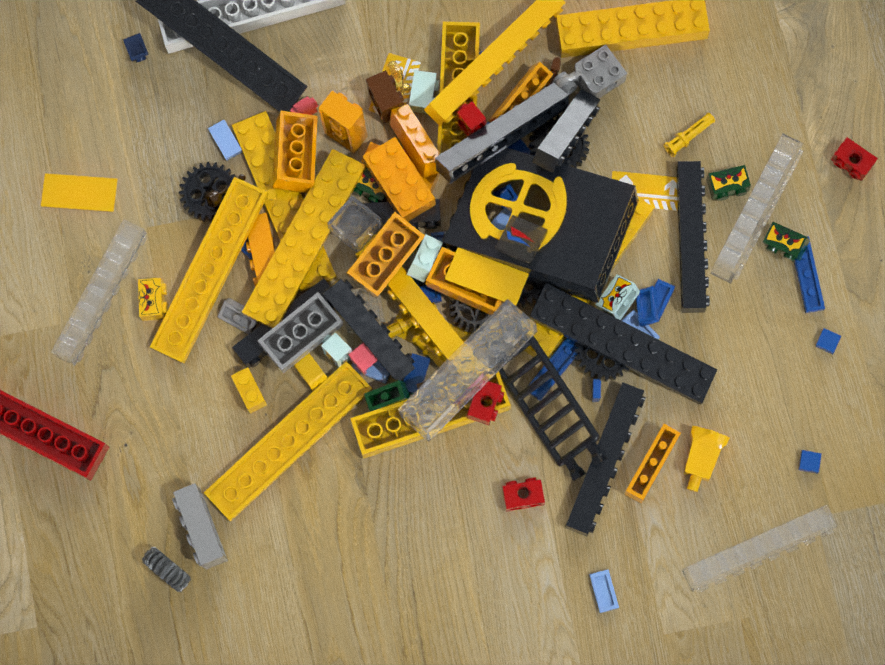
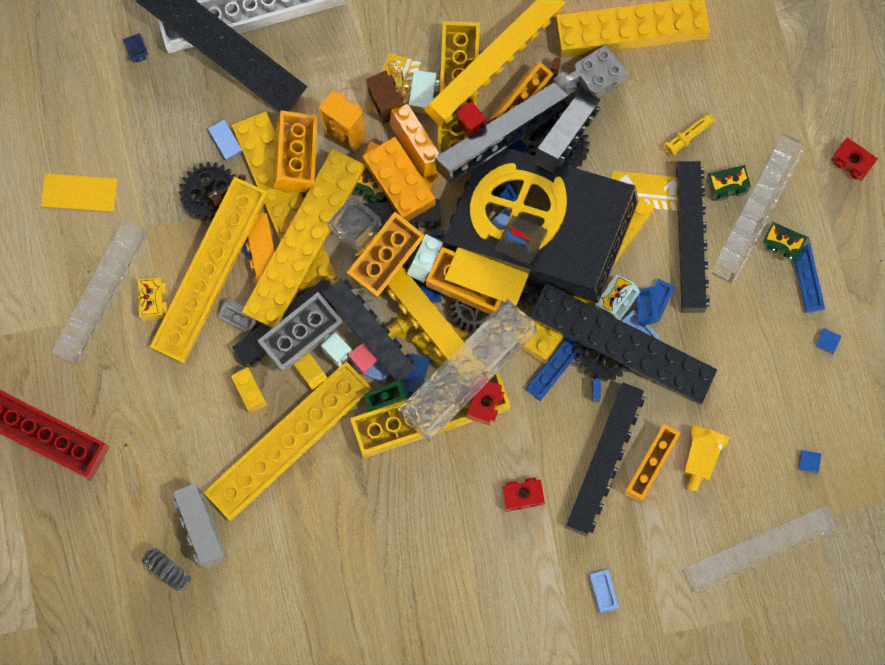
coral brick [290,96,319,115] -> none
black bar [485,322,608,481] -> none

